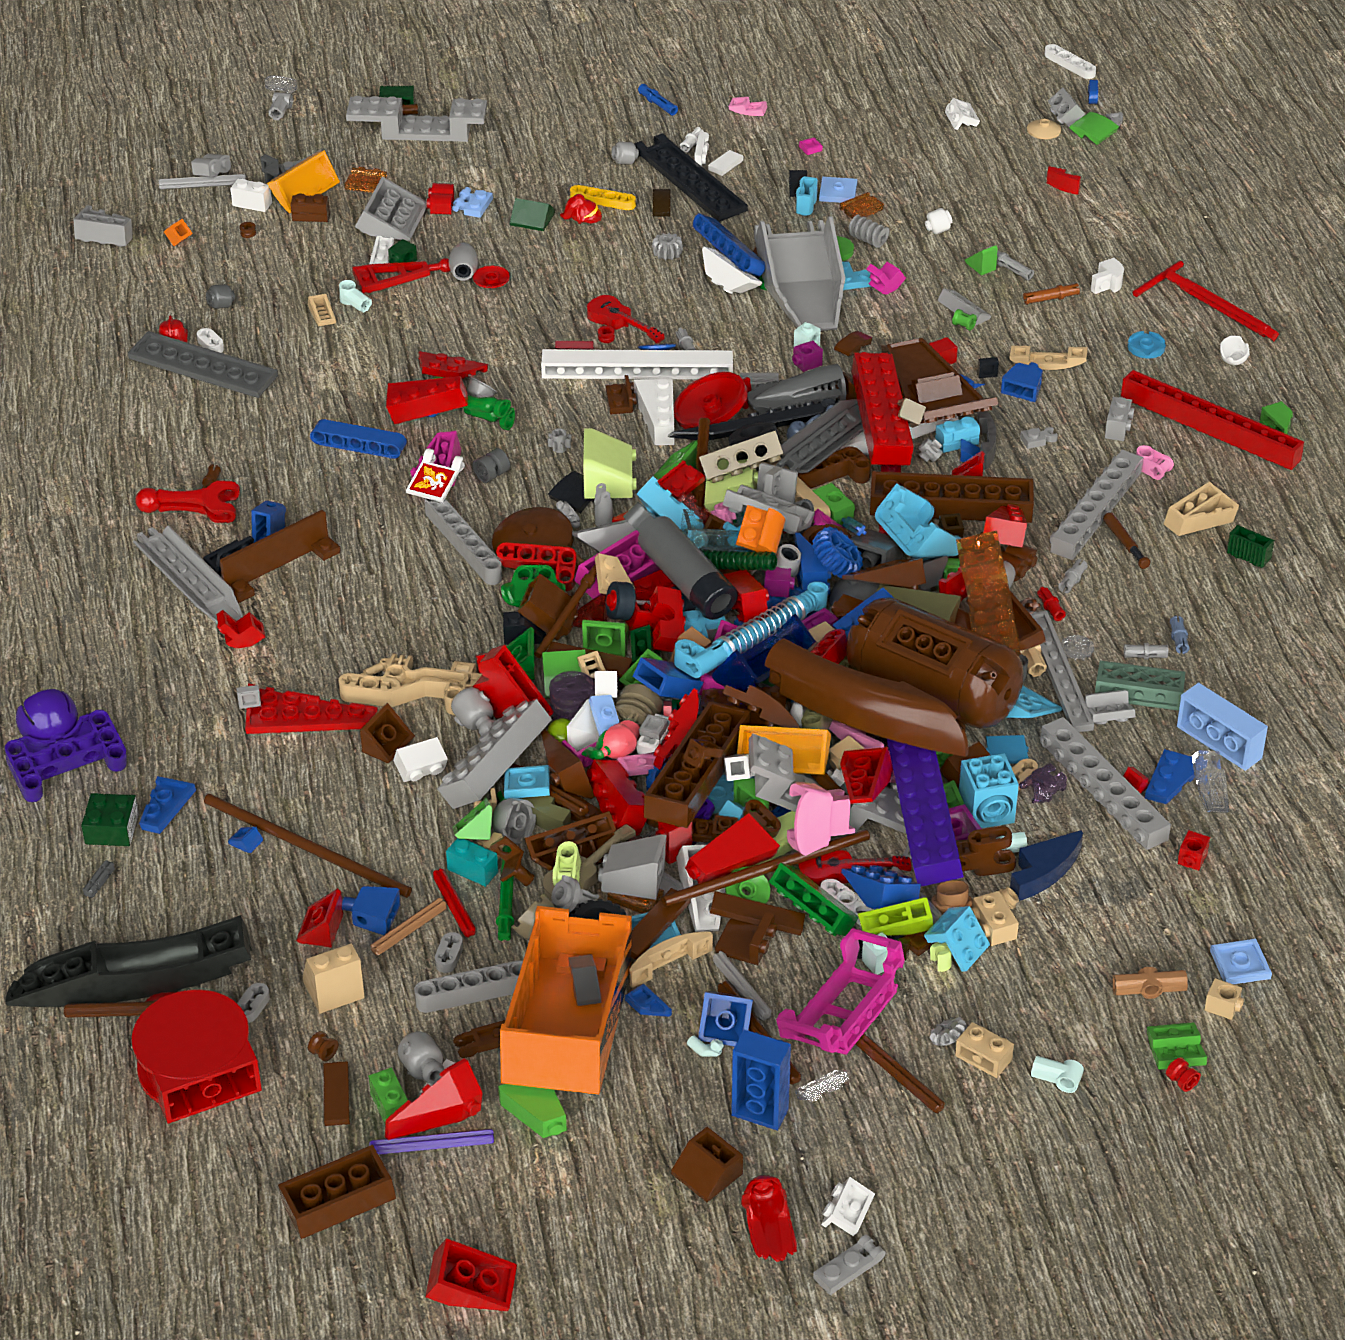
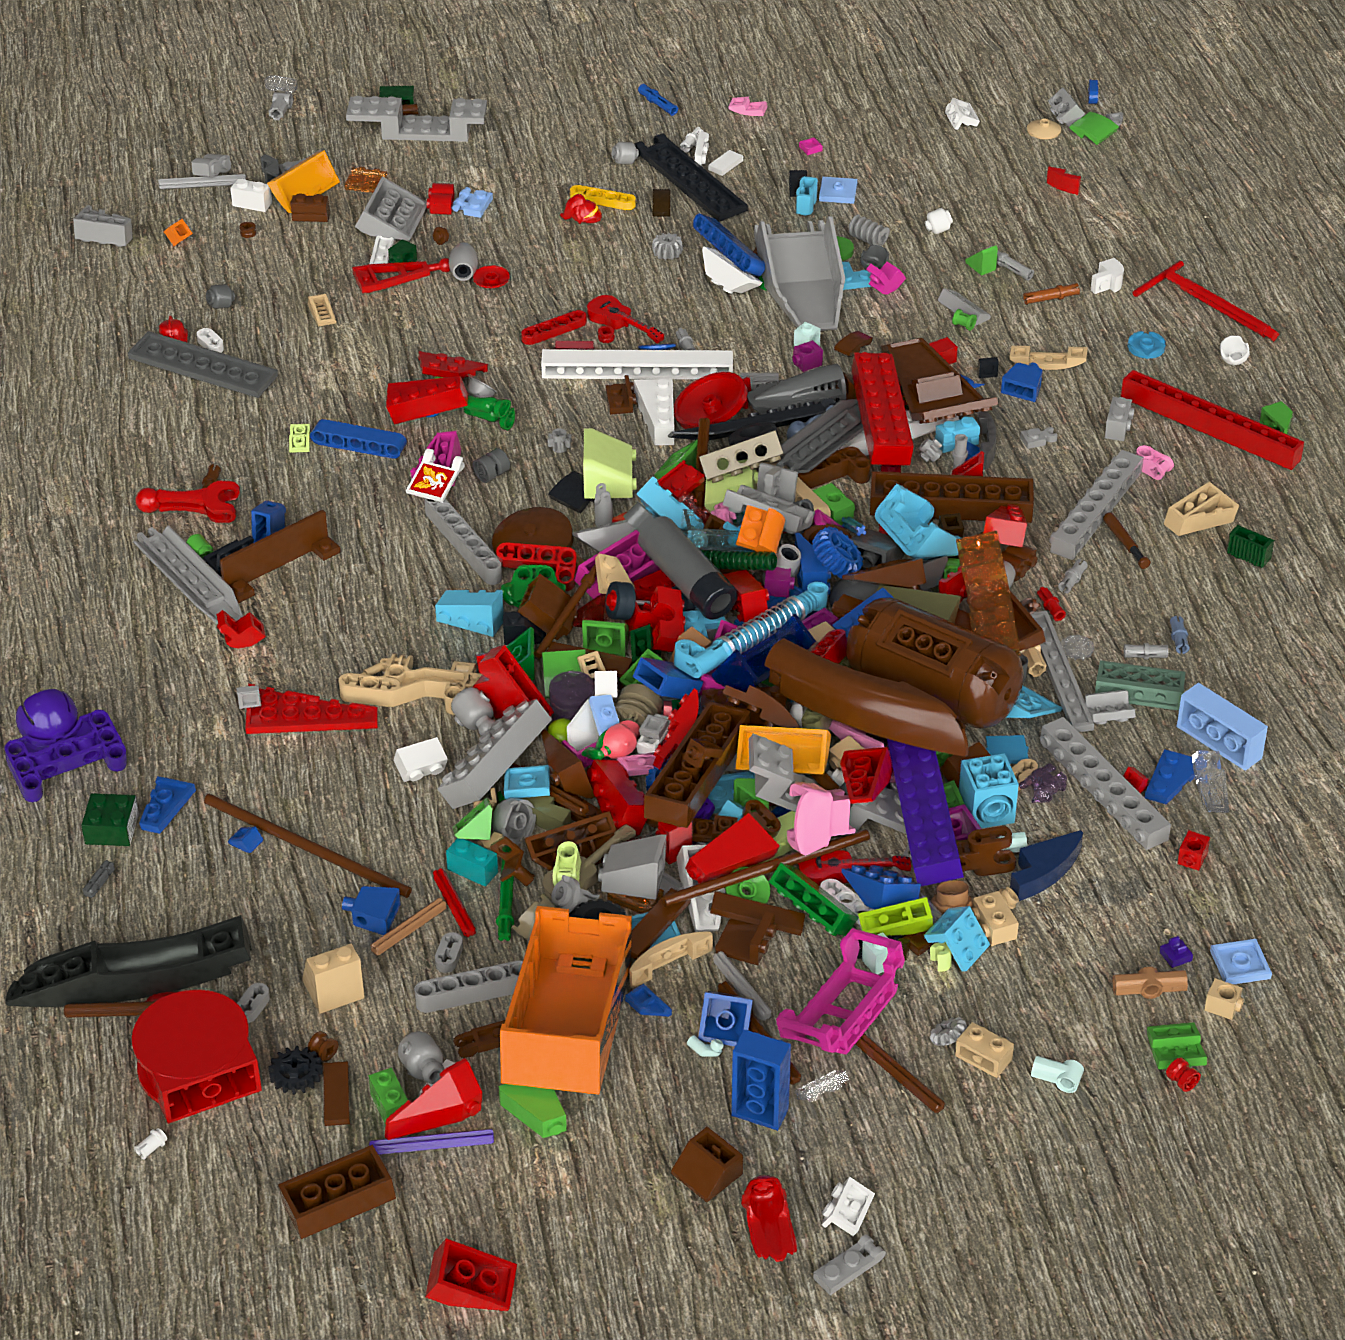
red slope [296,888,344,948] -> none
light aqua piece [339,280,372,313] -> none
reddish brown slope [360,703,415,763] -> none
slope [510,198,555,231] -> none
light grey gear [556,500,581,529] -> none
dark grey slope [568,954,602,1006] -> none
white brick [724,754,755,781] -> none
clear orange plate [839,192,884,219] -> none
panel [898,398,926,428] -> none
white beam [1044,44,1096,79] -> none
none -> white pin [134,1128,167,1160]
none -> bright green brick [186,534,213,559]
none -> black gear [268,1046,323,1095]
none -> yellowish green slope [289,424,311,453]
none -> reddish brown plate [433,227,449,245]
none -> medium azure wedge [435,590,503,637]
none -> red beam [521,310,587,345]
none -> dark grey hair [860,245,889,270]
none -> light grey pin [952,434,968,469]
none -> dark purple tile [1160,936,1193,968]

